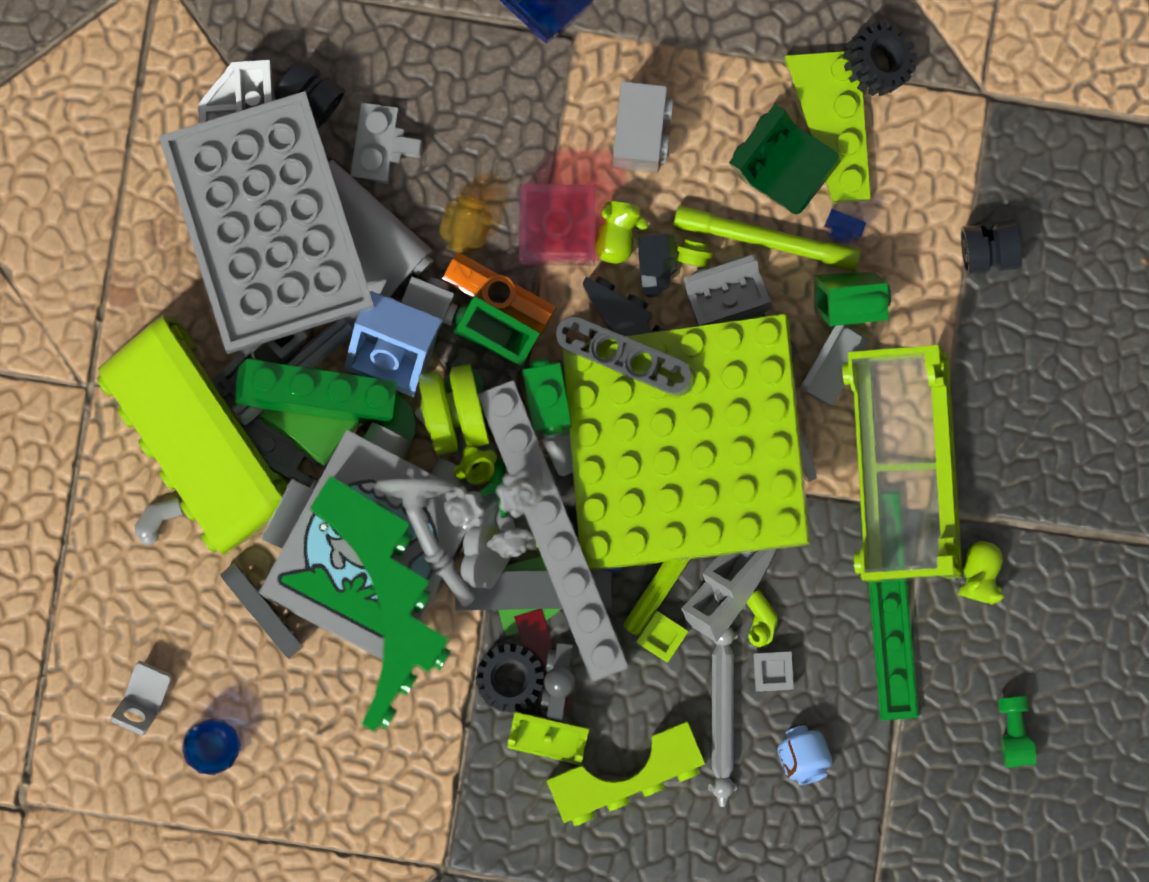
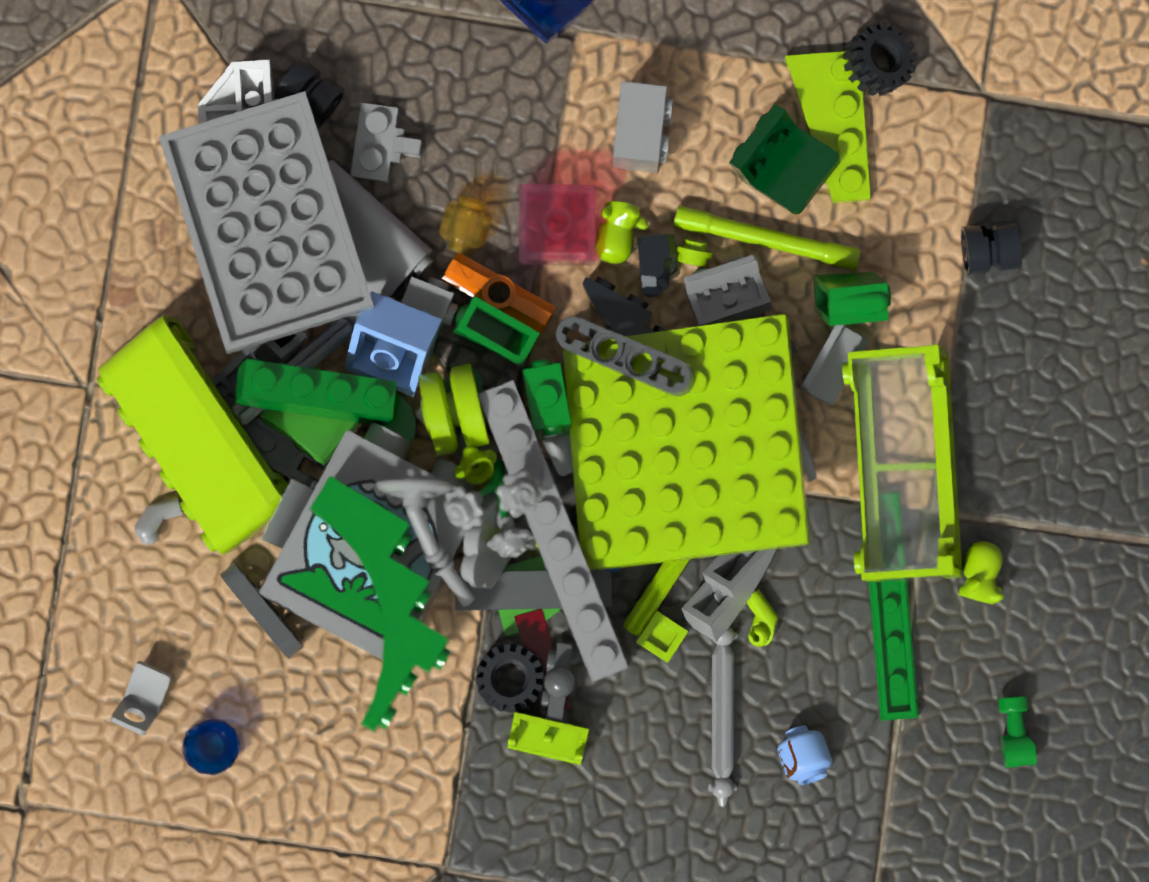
lime arch [546,721,705,826] -> none
light grey plate [753,651,794,692] -> none
clear blue plate [823,208,866,243] -> none

